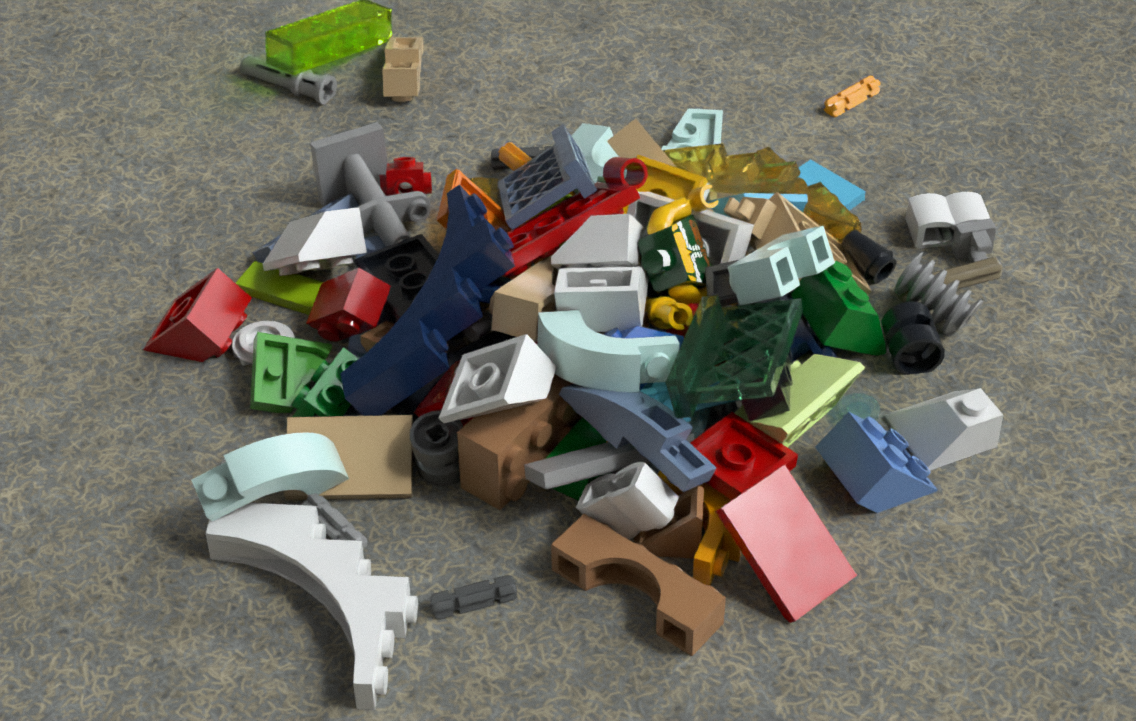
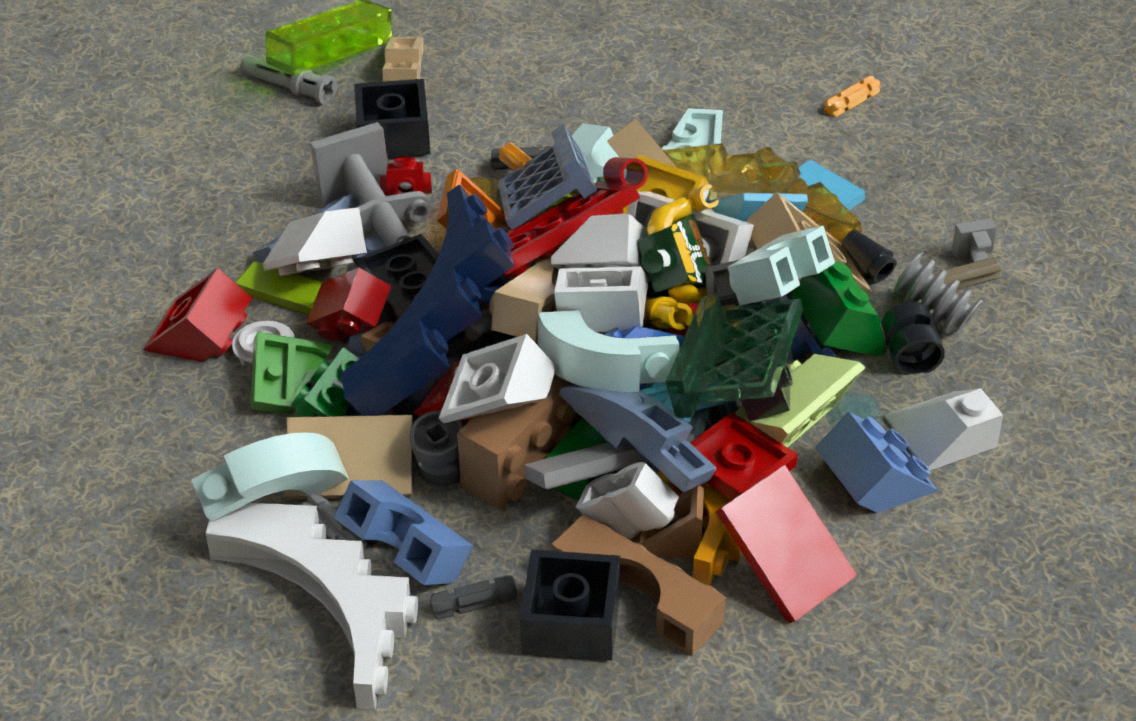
tan tile [723,197,777,240] -> none
white brick [905,192,990,248] -> none
none -> medium blue arch [334,480,473,585]
none -> black brick [354,79,431,158]
none -> black brick [520,549,621,661]

